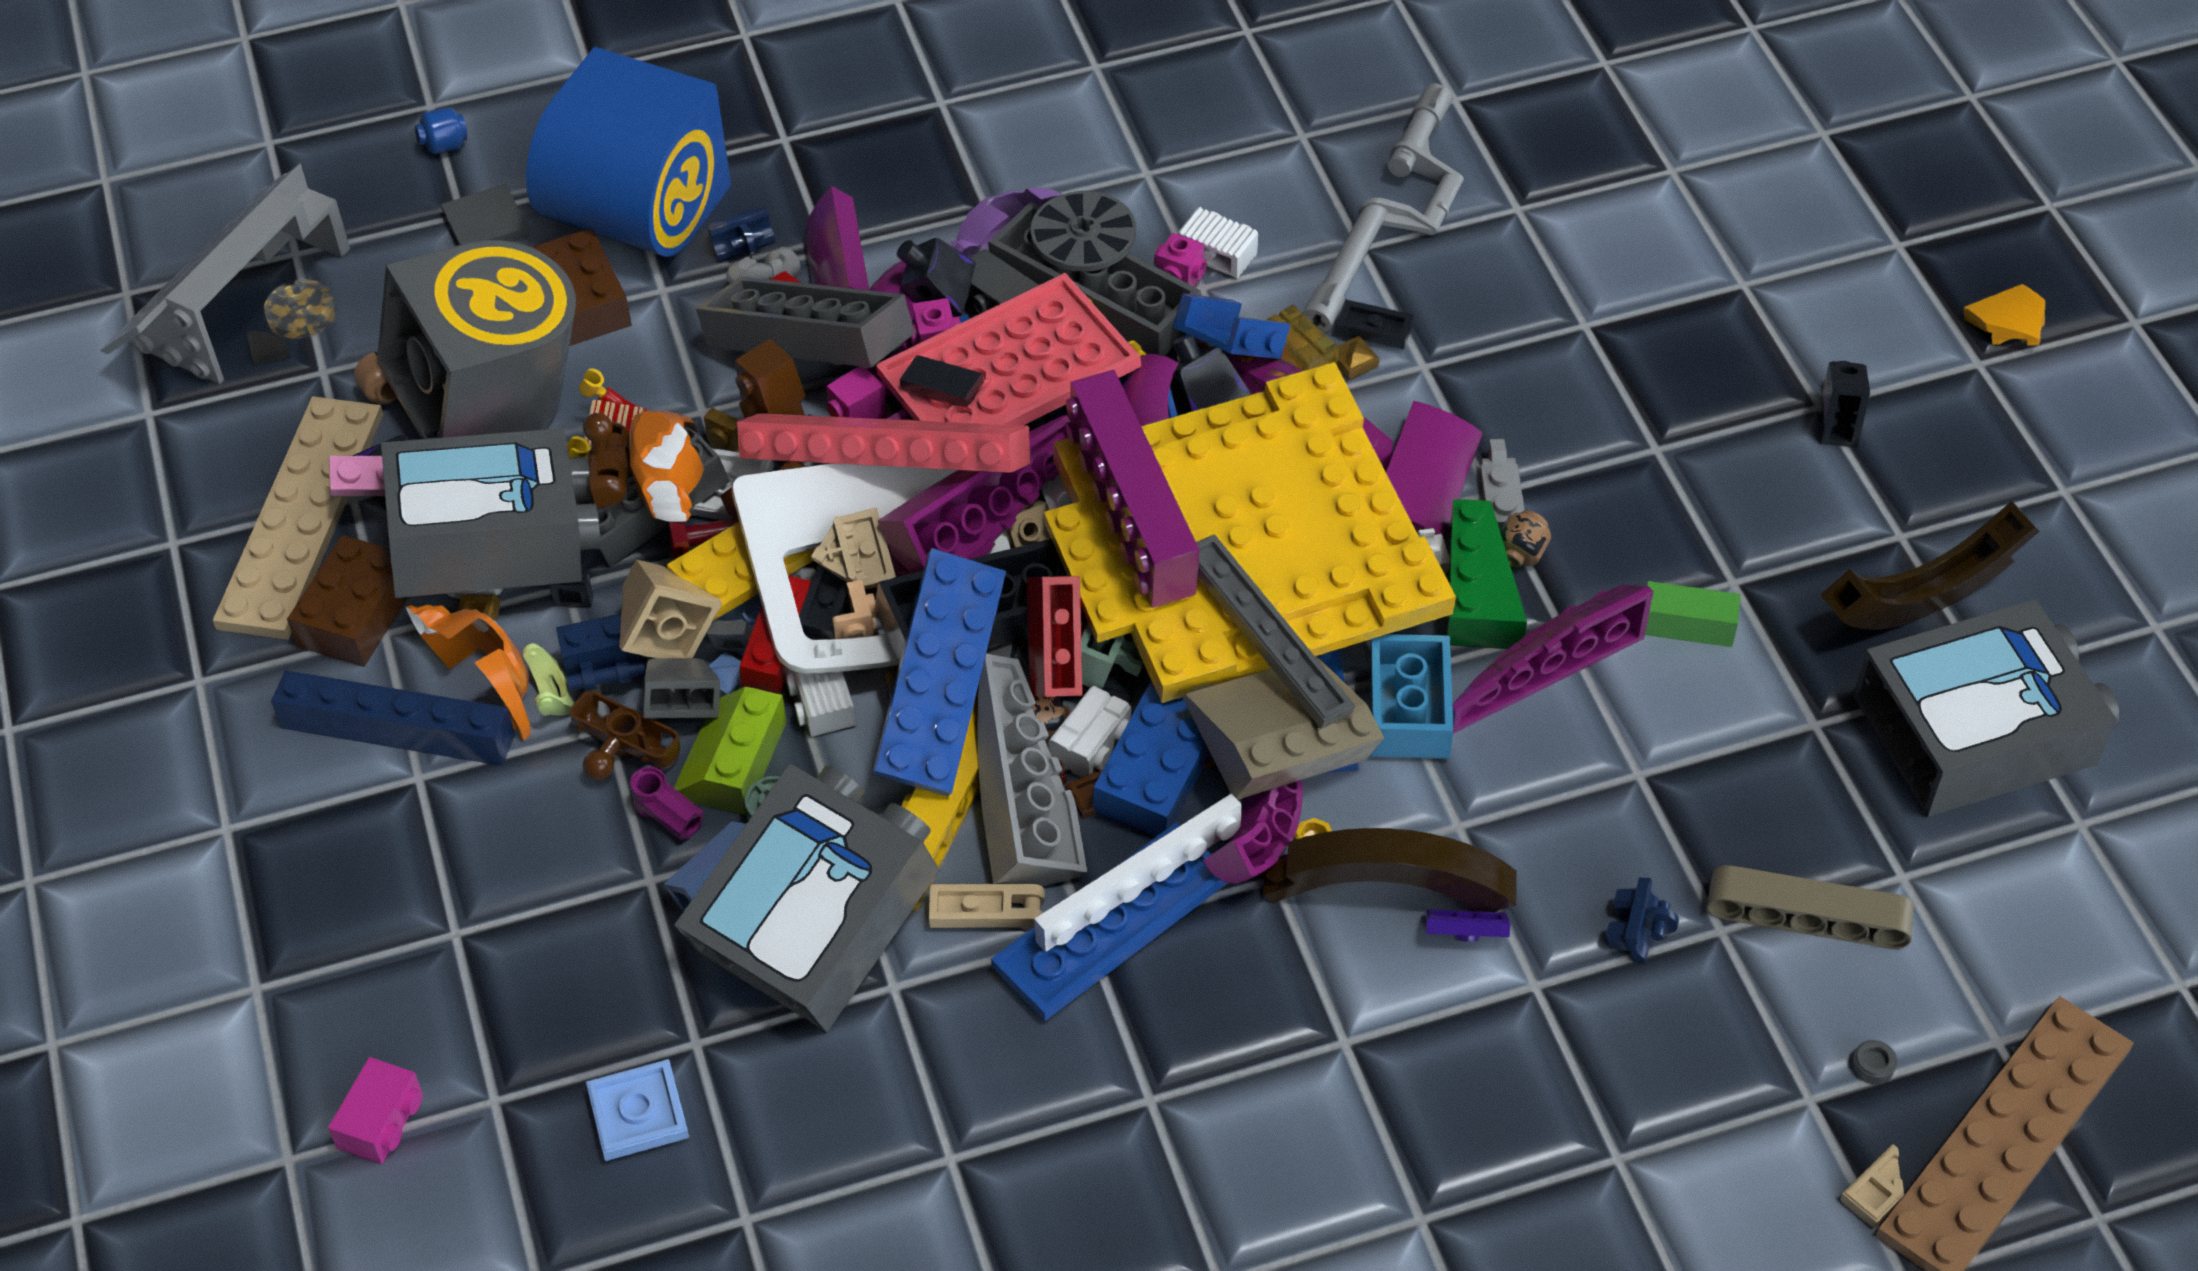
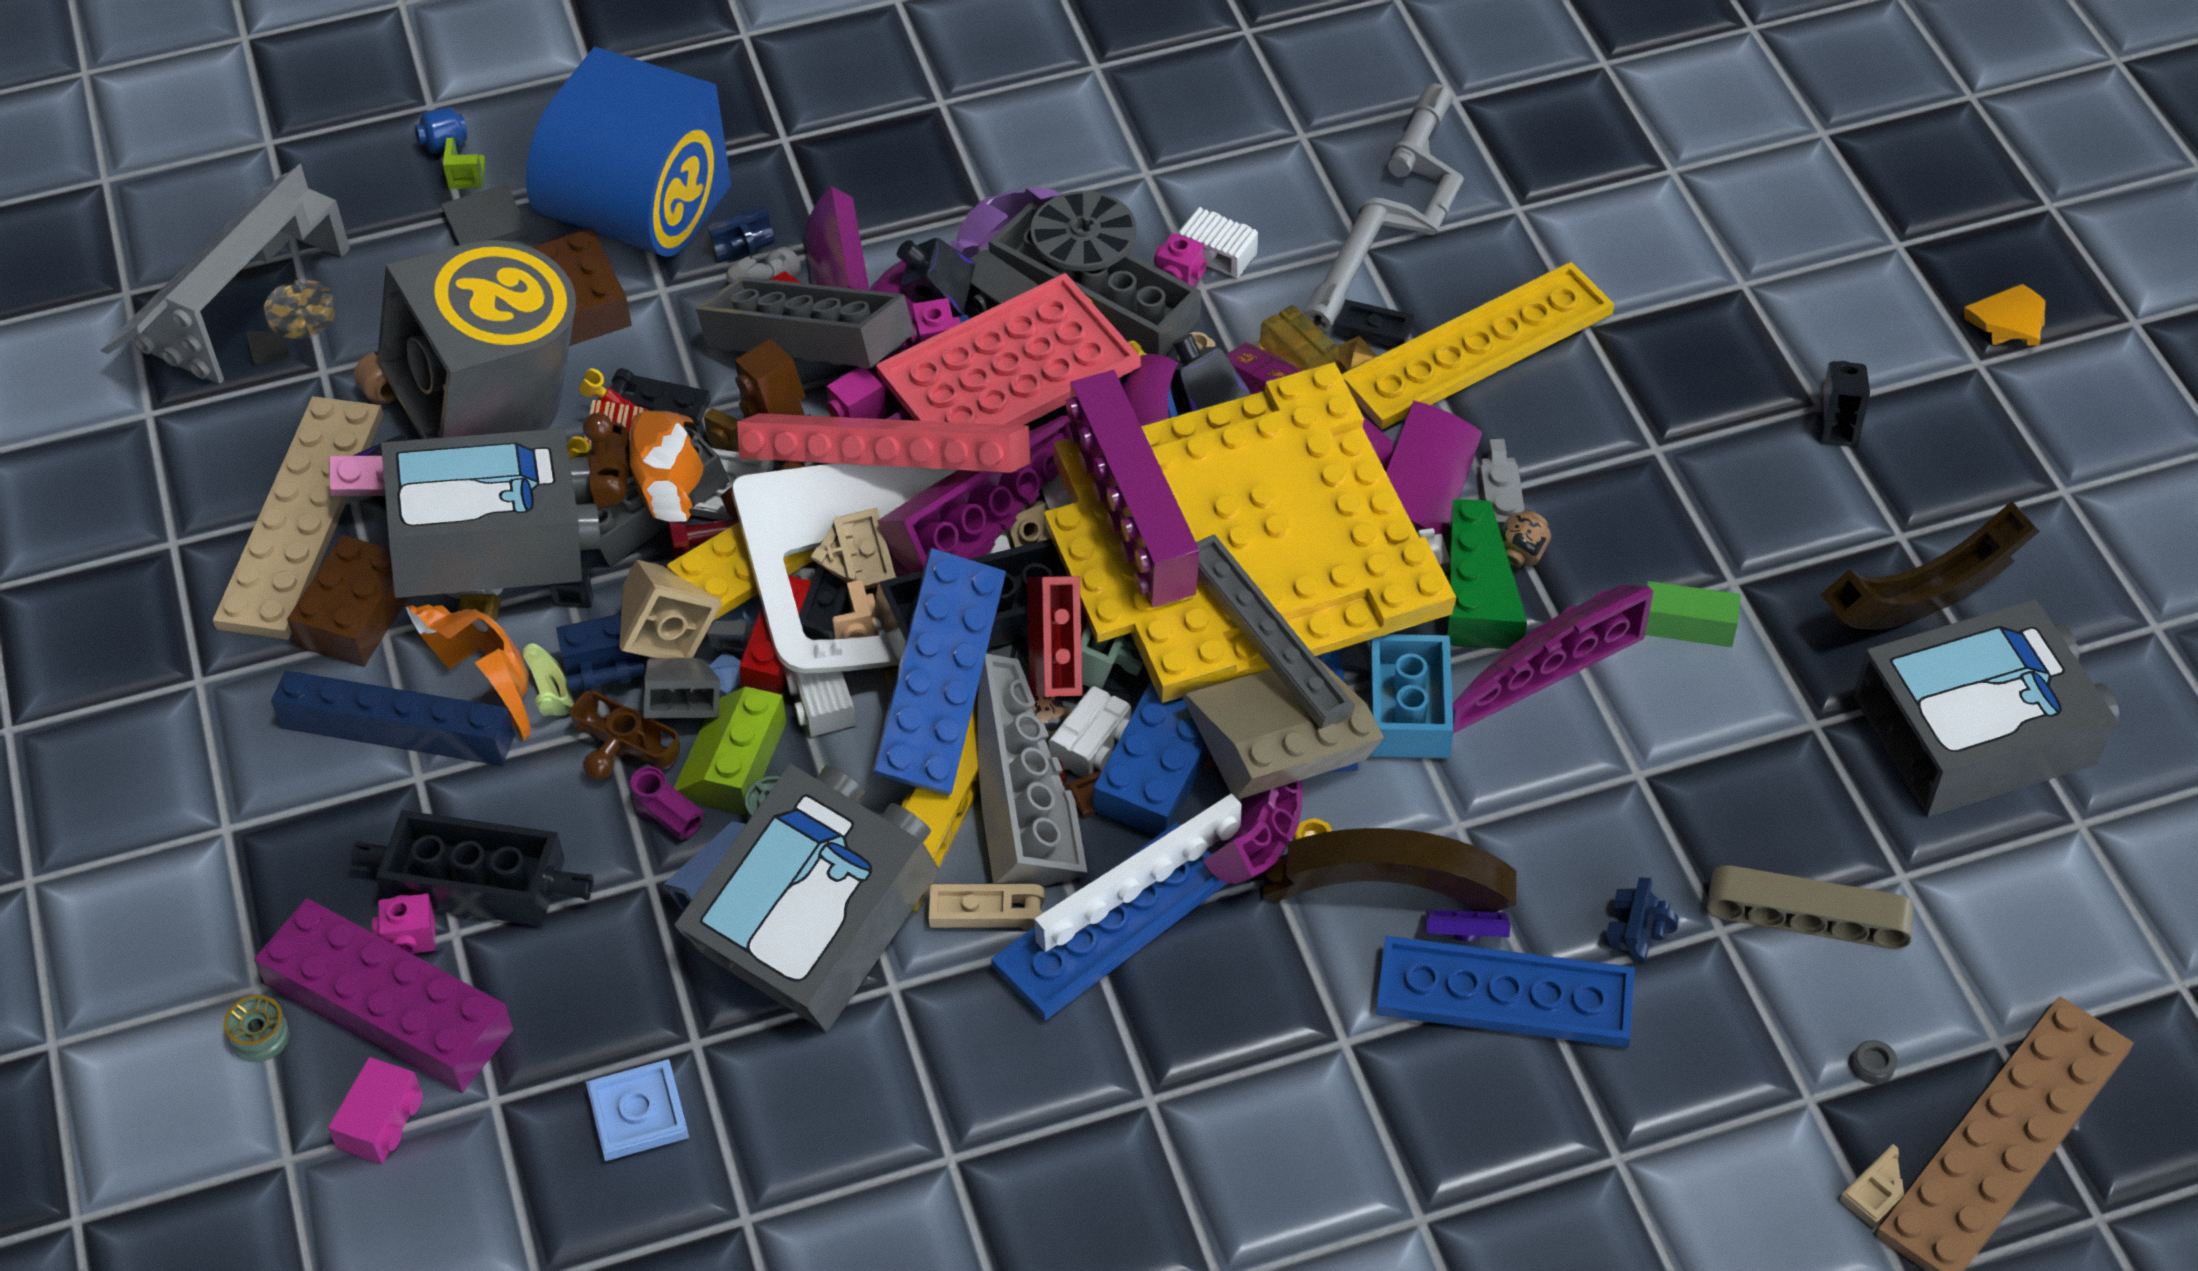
black tile [900,355,984,407] -> none
blue panel [1173,293,1290,359] -> none
none -> sand green wheel [223,995,290,1062]
none -> magenta brick [254,898,513,1093]
none -> black brick [351,810,594,926]
none -> dark pink brick [372,894,436,954]
none -> lime panel [443,138,486,189]
none -> black plate [610,368,711,426]
none -> yellow plate [1341,262,1614,430]
none -> blue plate [1376,936,1635,1047]

